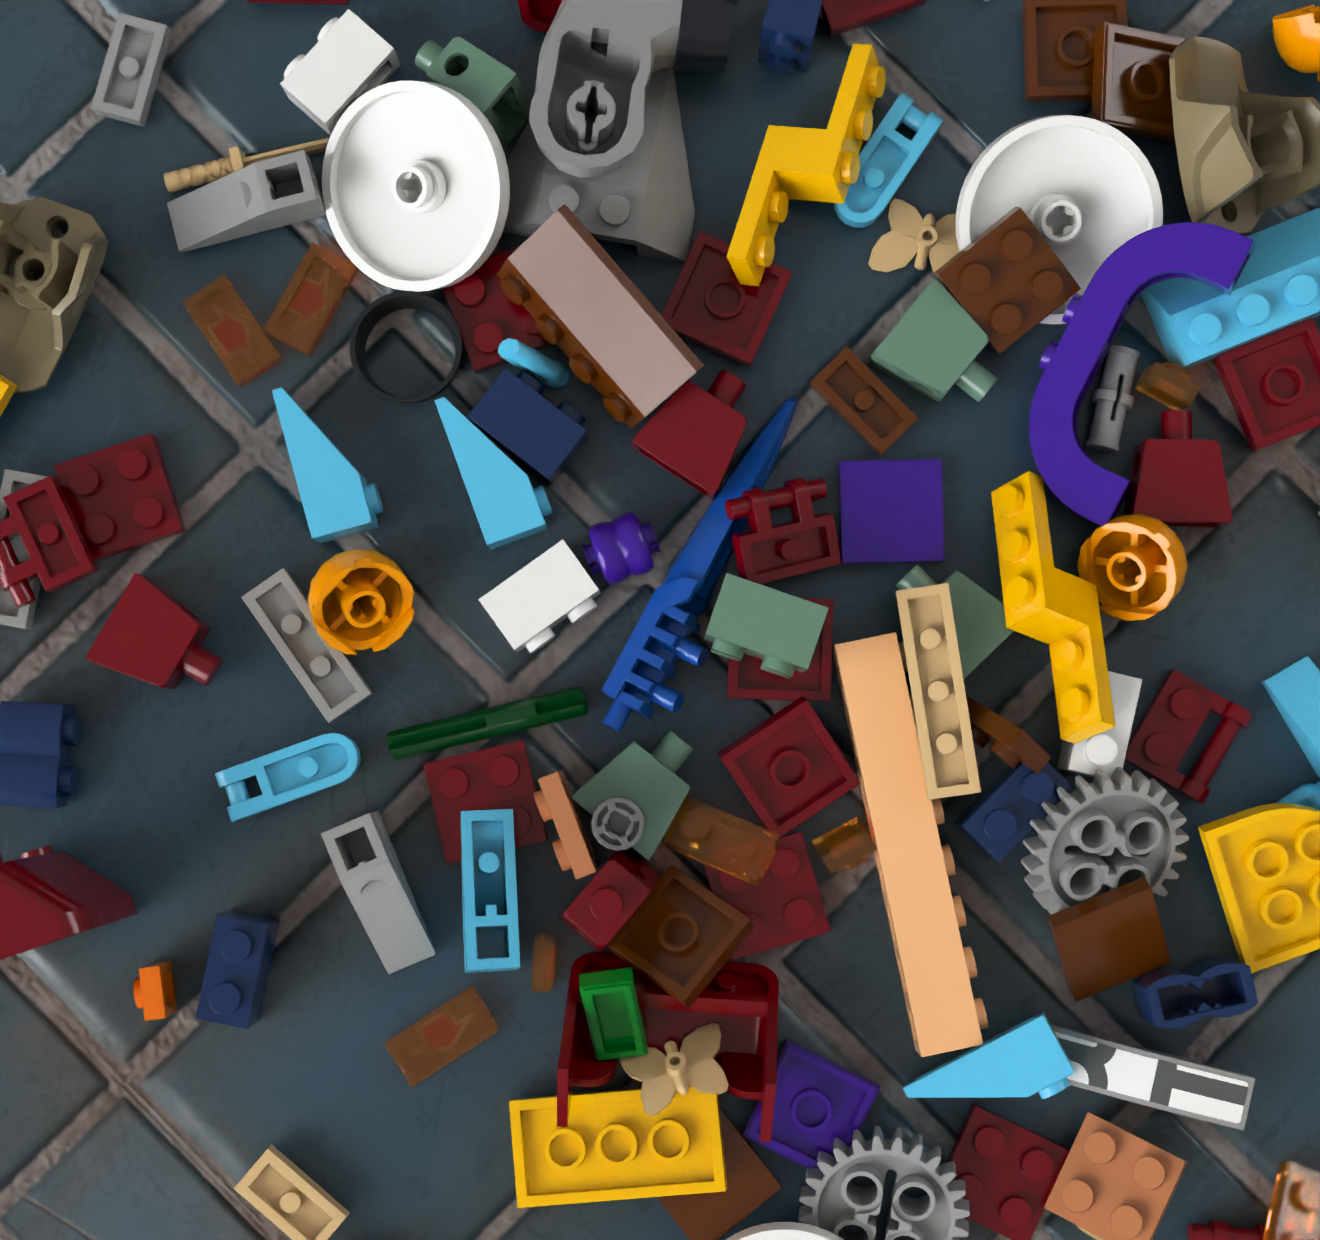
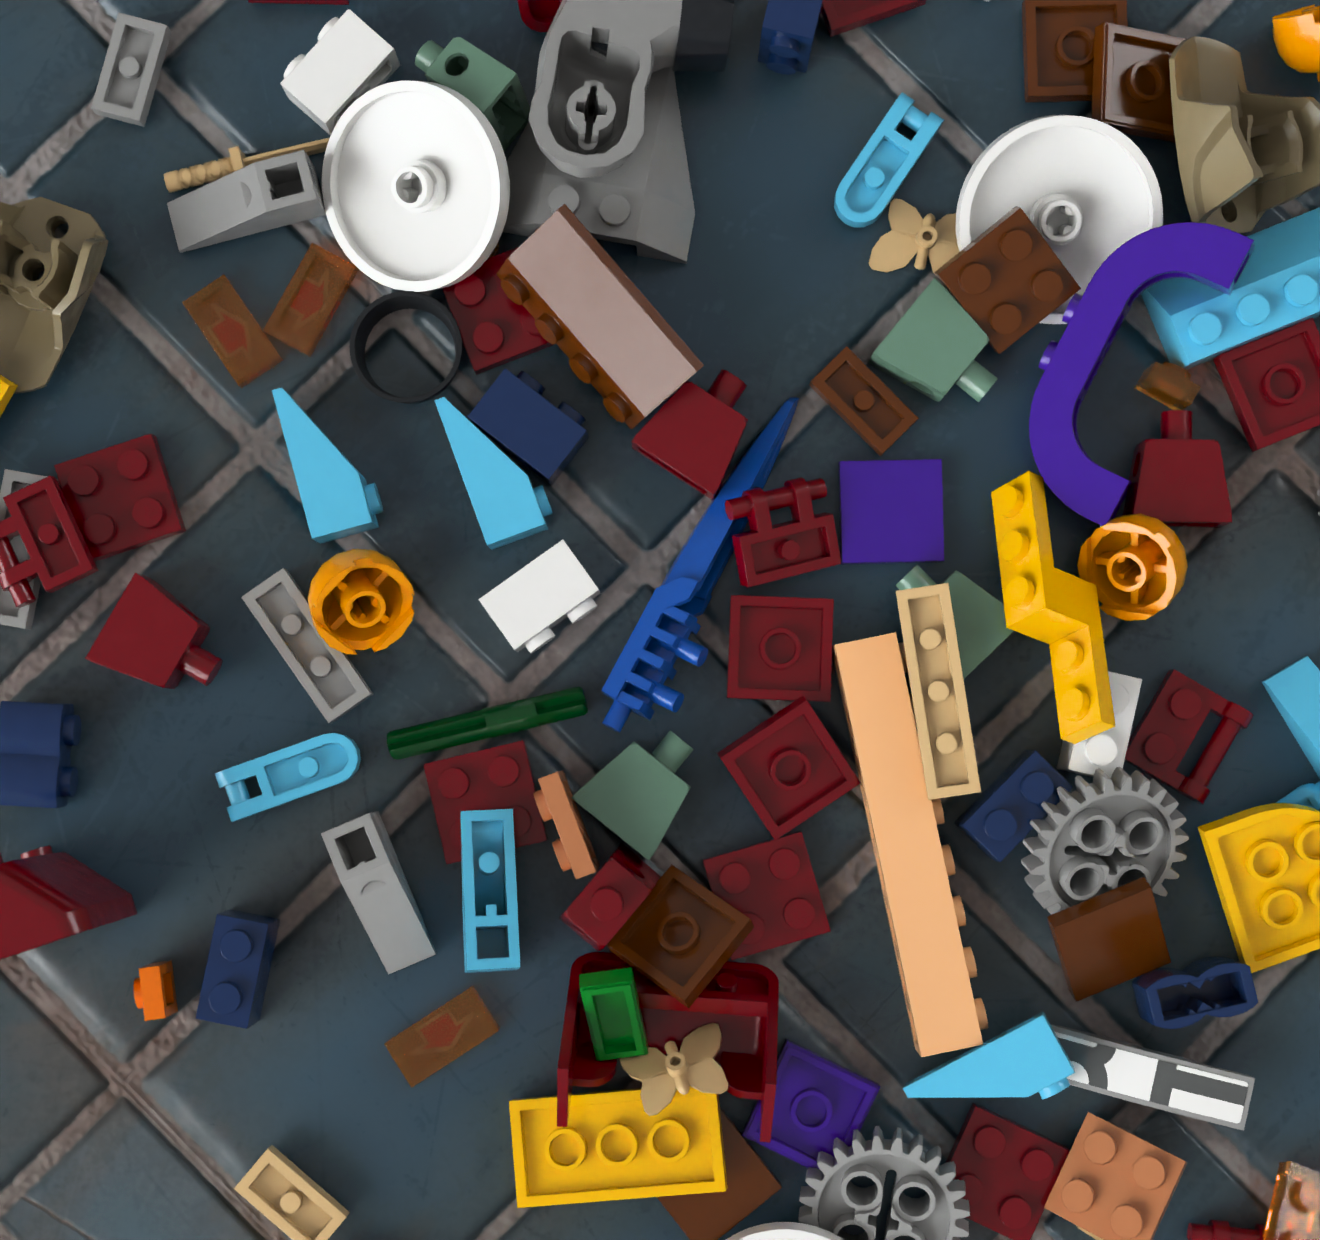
medium azure piece [498,338,570,389] -> none
clear orange tile [531,934,558,992] -> none
dark purple piece [582,512,661,585] -> none
flat silver wheel [591,796,645,851] -> none
dark red plate [661,231,793,367] -> none
clear orange plate [663,796,781,887] -> none
sand green brick [704,573,829,679] -> none
yellow bracket [726,44,886,286] -> none
clear orange plate [812,817,877,874] -> none
reddish brown plate [966,695,1051,774] -> none
light grey pin [1086,346,1140,453] -> none

